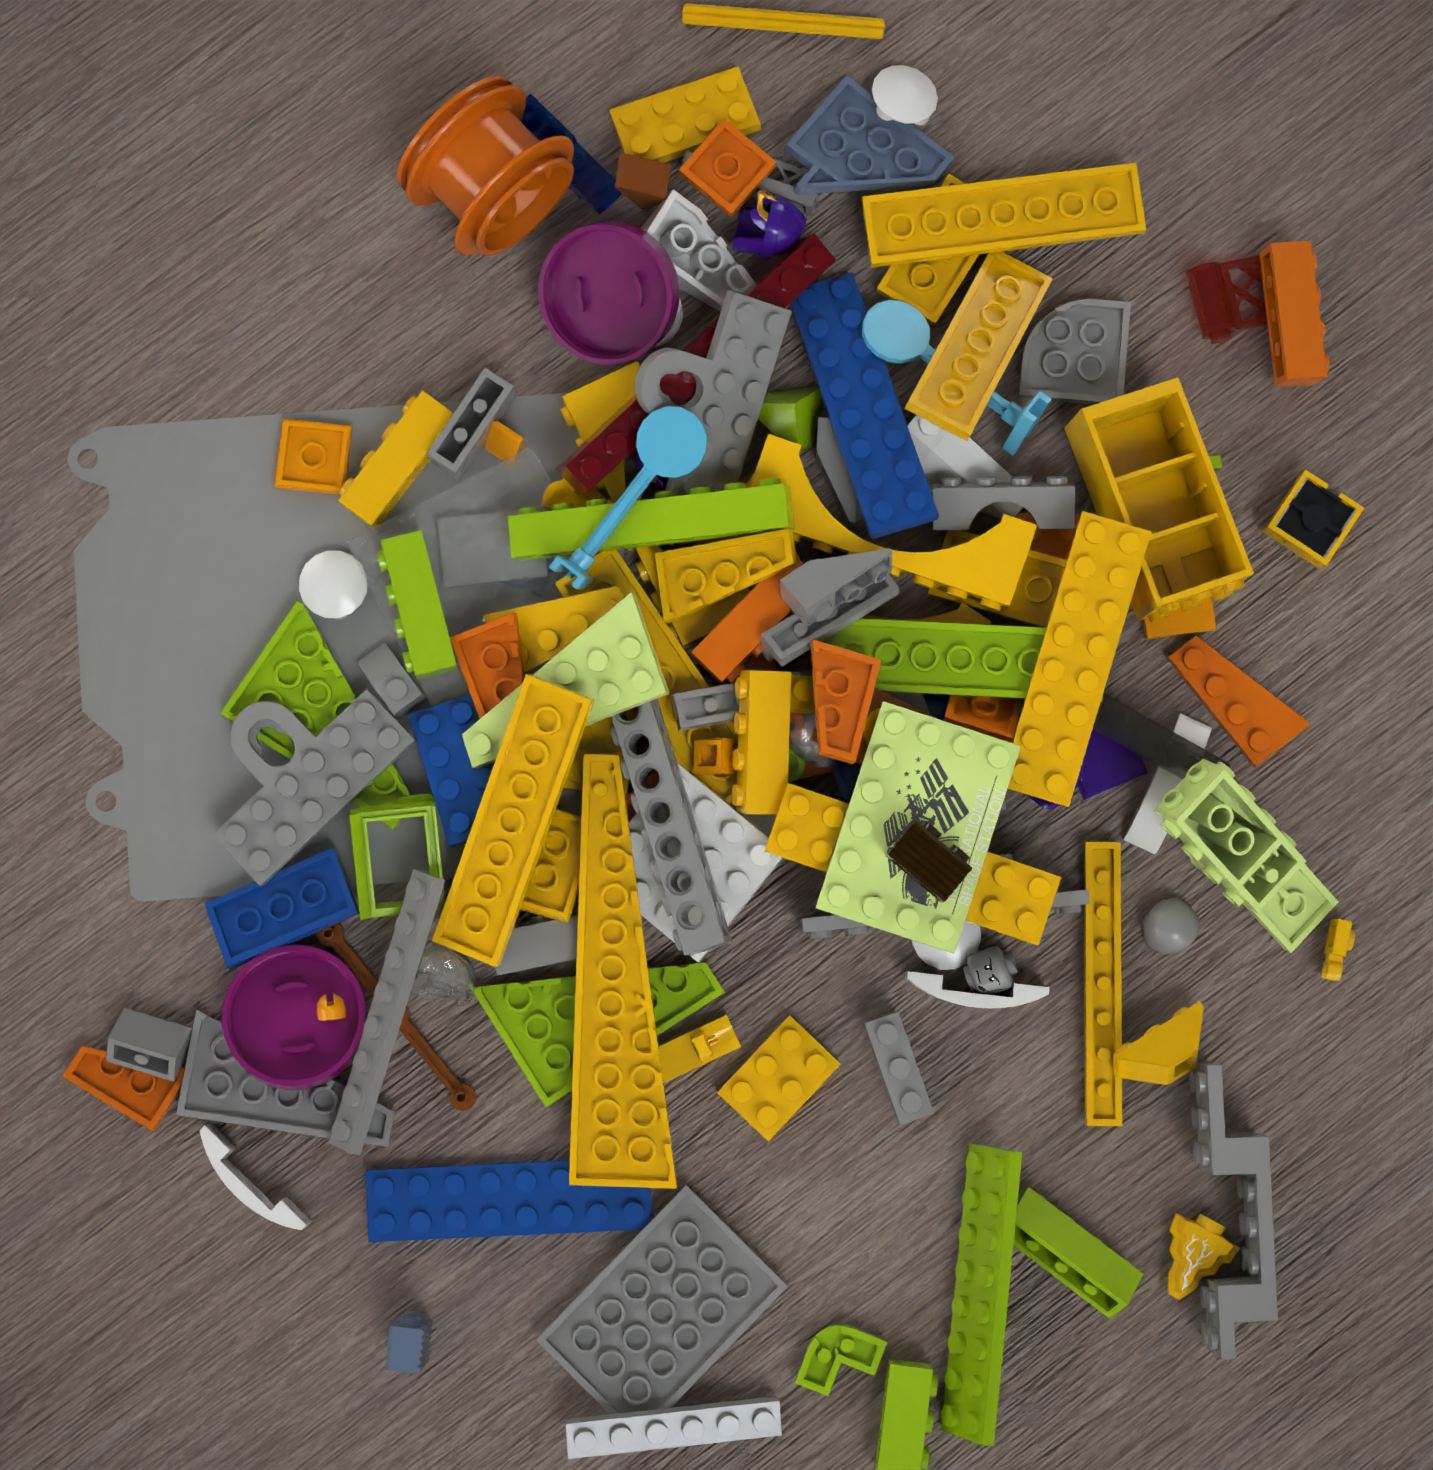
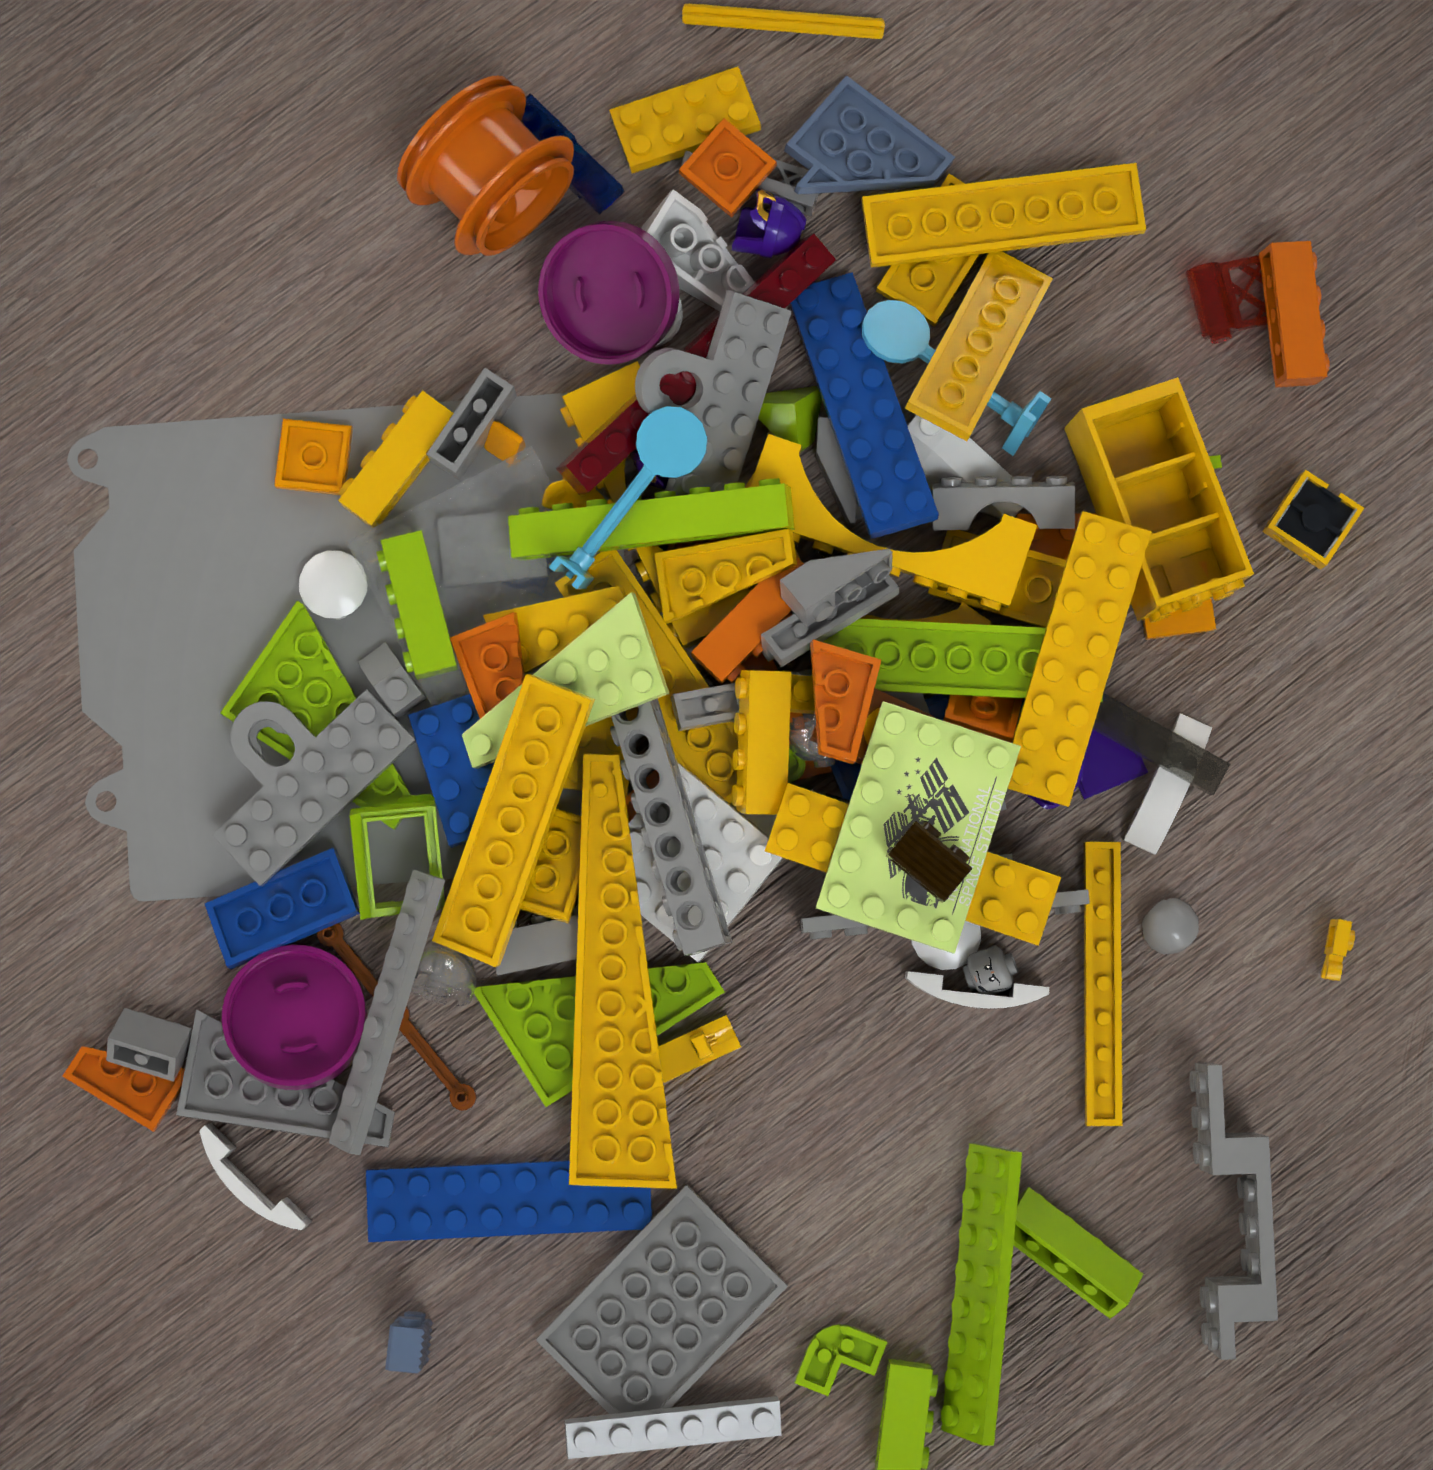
light orange hinge [317,994,346,1021] -> none
dark orange slope [615,153,671,209] -> none
light orange slope [693,738,737,775] -> none
yellow plate [717,1015,841,1142] -> none
light grey brick [863,1011,934,1125] -> none
white dish [872,65,938,125] -> none
light grey plate [1018,299,1131,404] -> none
yellow slope [1113,1001,1204,1085] -> none
yellowish green wedge [1154,758,1338,953] -> none
orange wing [1166,636,1310,768] -> none
yellow rock [1167,1213,1240,1300] -> none

